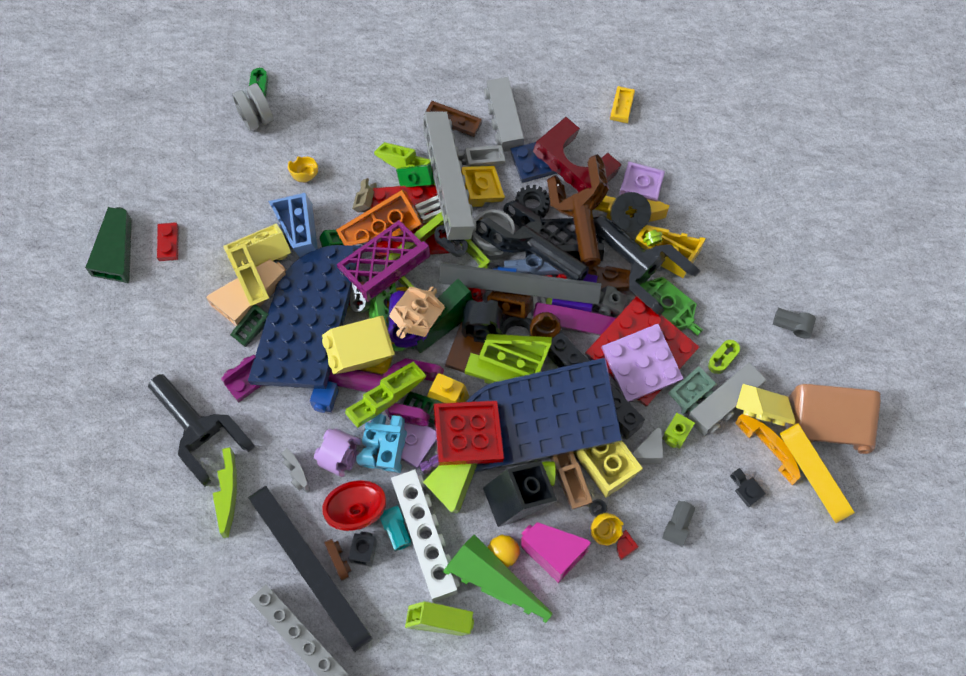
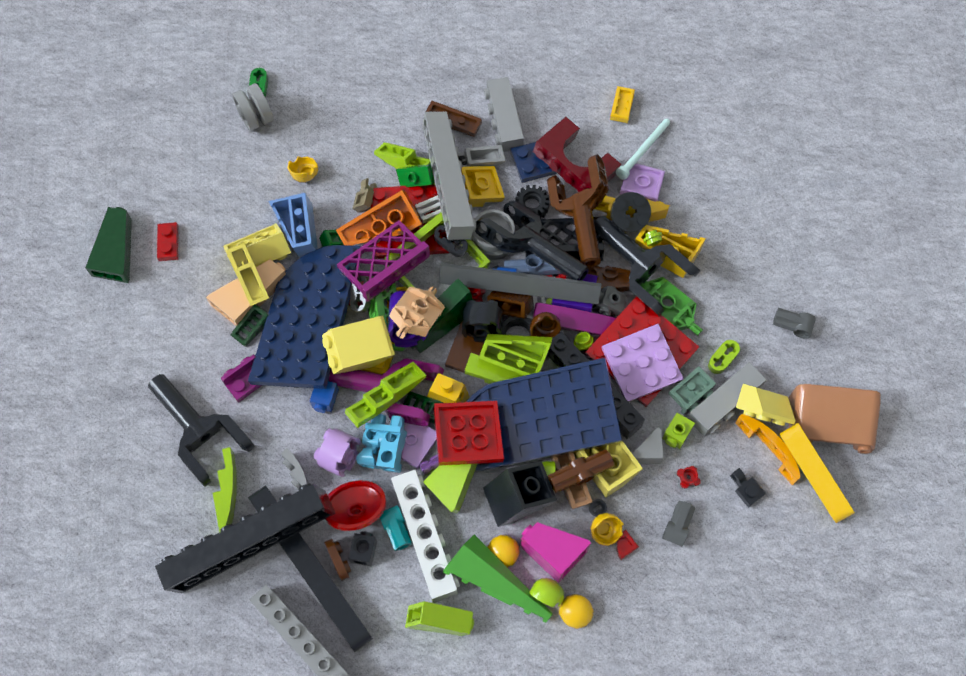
none -> black brick [155,483,336,594]
none -> lime hair [529,578,564,607]
none -> reddish brown piece [548,449,614,493]
none -> yellow hair [559,594,594,629]
none -> lime plate [574,332,594,351]
none -> light aqua bar [616,119,670,180]
none -> red plate [677,466,701,489]

